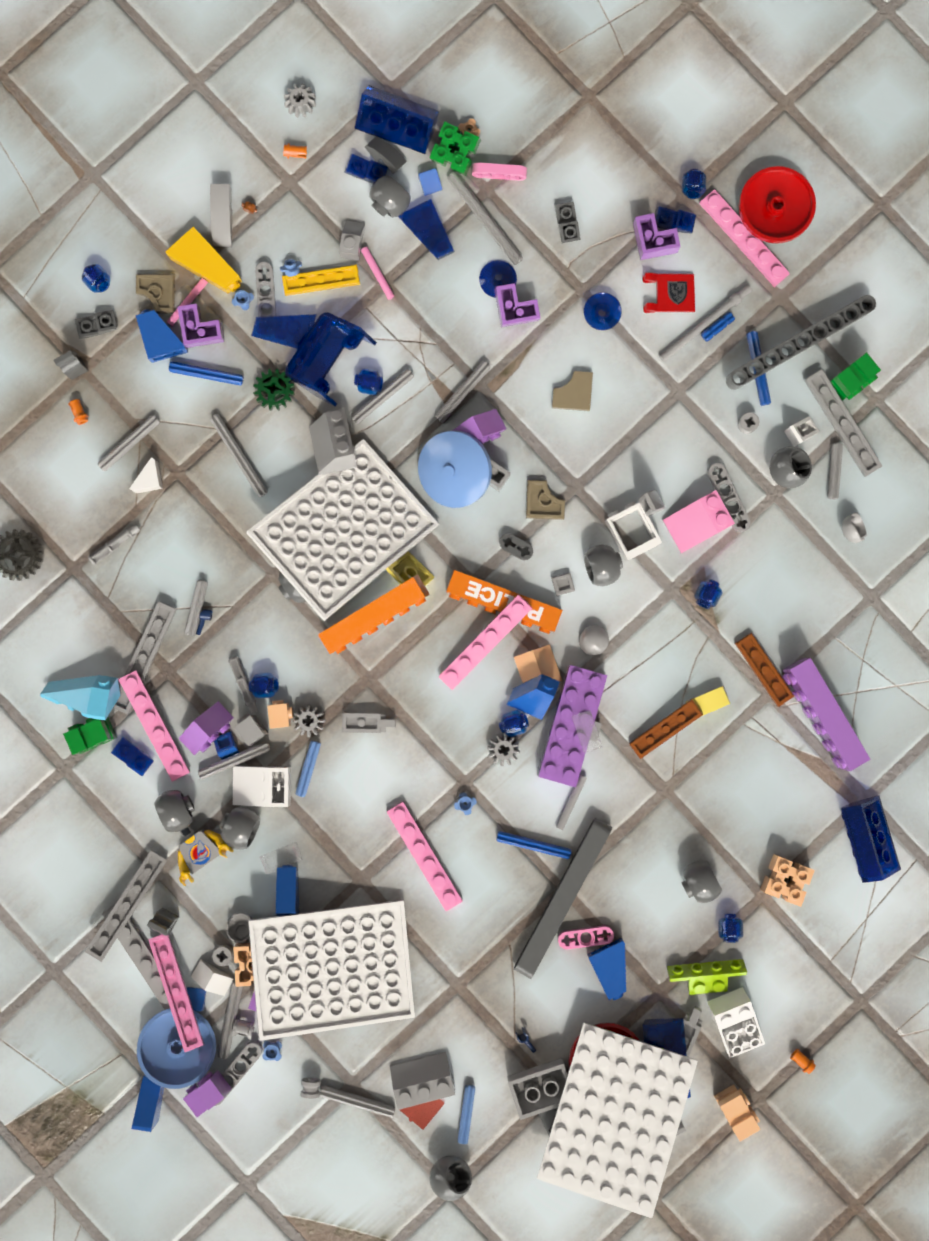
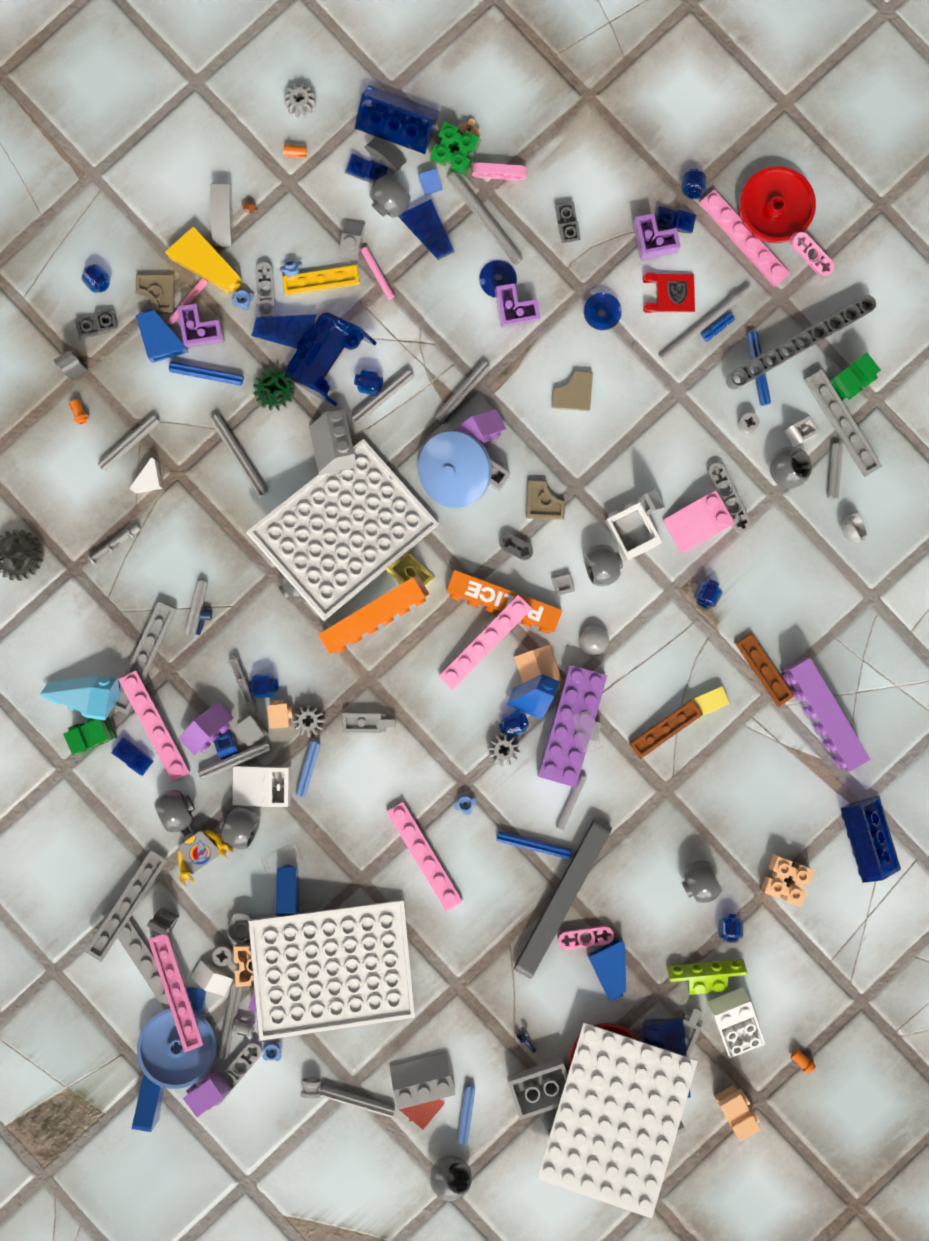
none -> bright pink beam [790,232,834,276]

